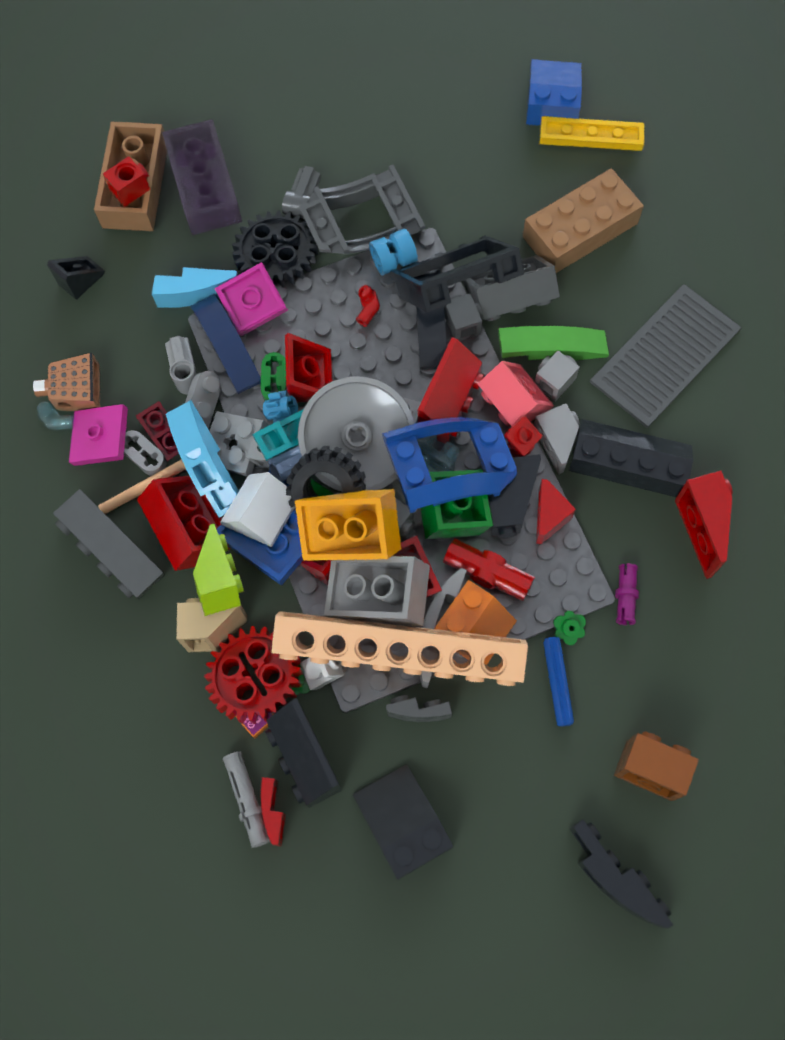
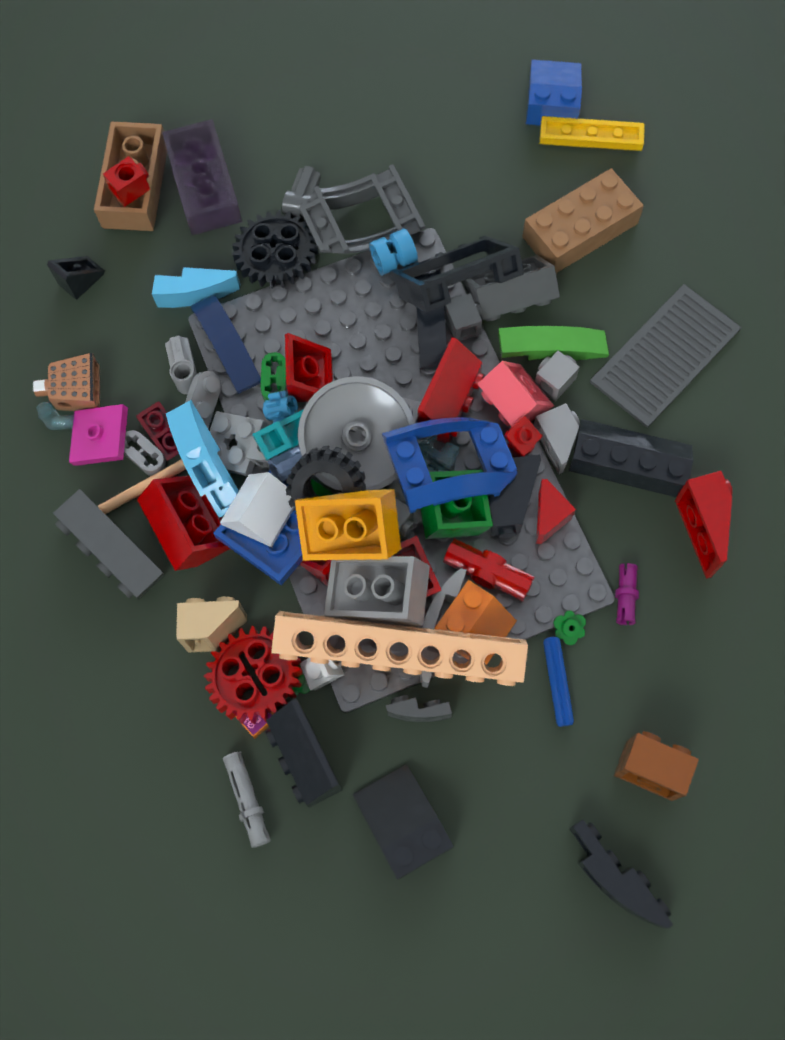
lime slope [193,524,244,616] -> none
dark pink plate [214,262,288,337] -> none
red slope [261,777,286,847] -> none
red arm [356,285,380,327] -> none

